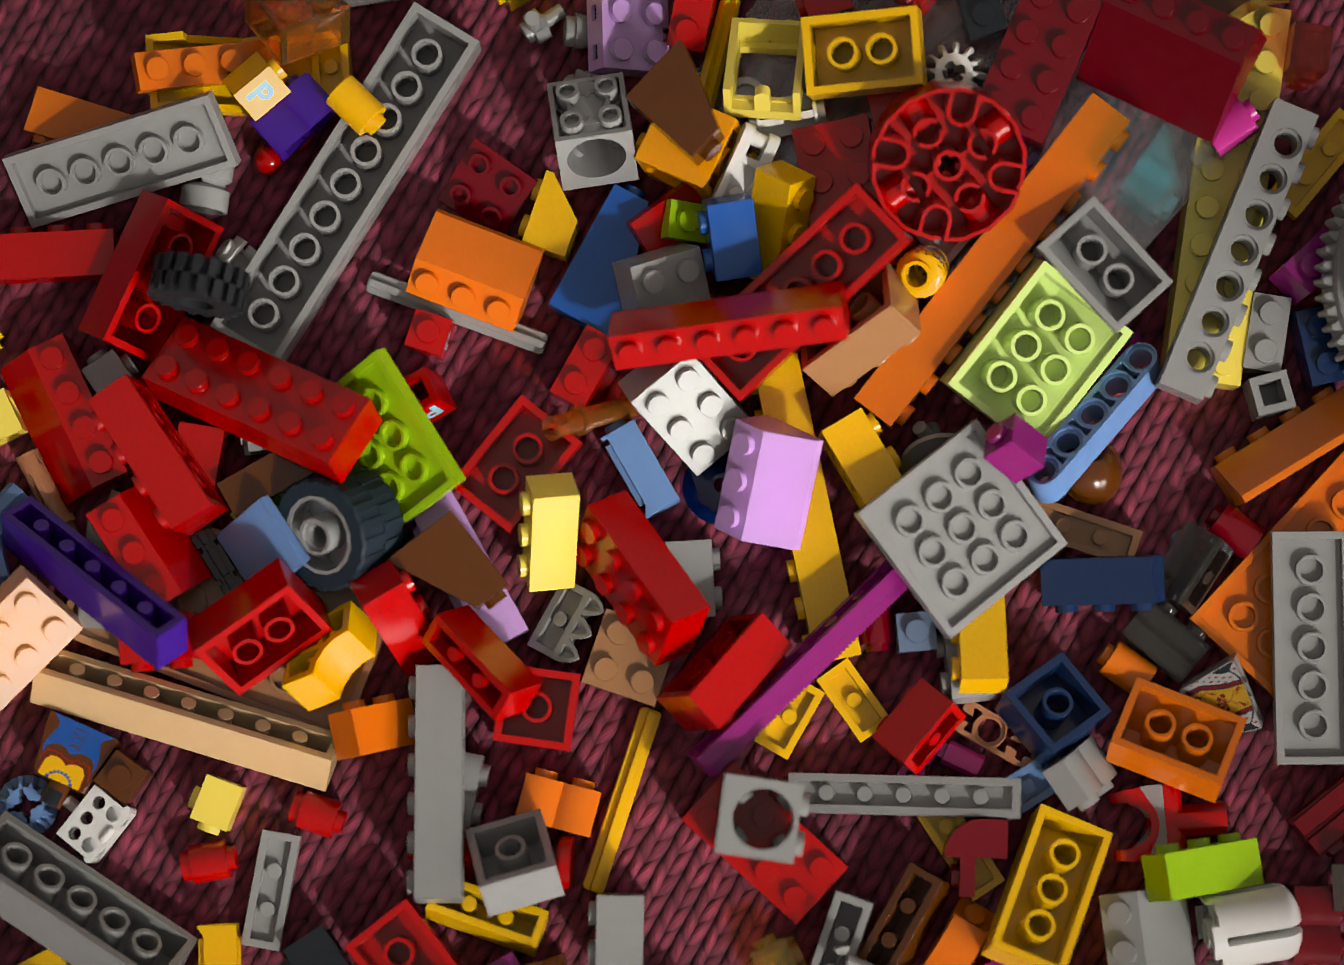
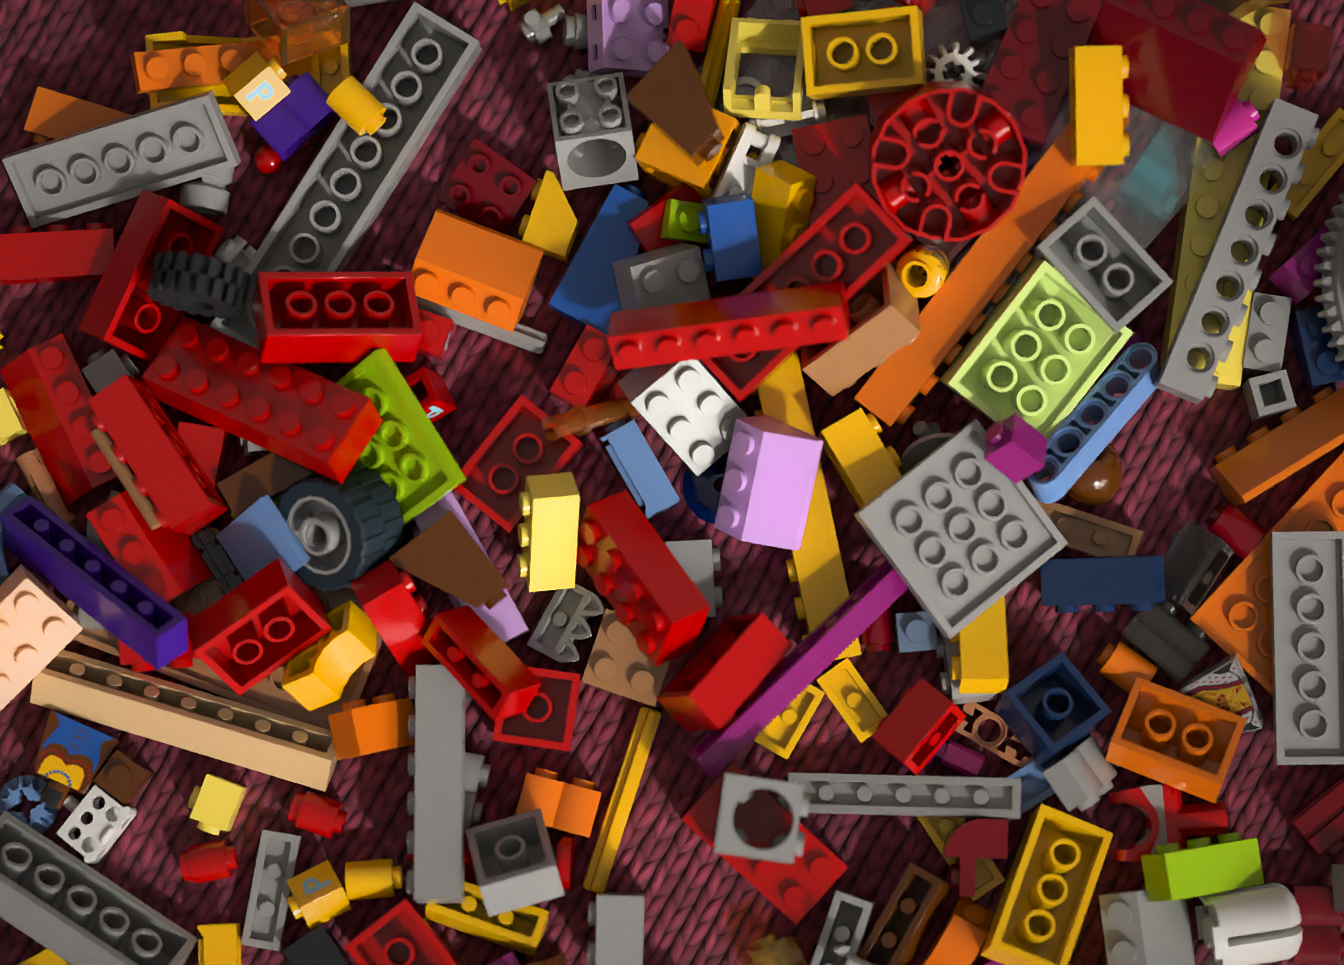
none -> medium nougat bar [91,428,161,530]
none -> red brick [252,272,422,363]
none -> yellow brick [286,860,352,930]
none -> yellow brick [345,858,402,901]
none -> yellow brick [1069,46,1130,167]

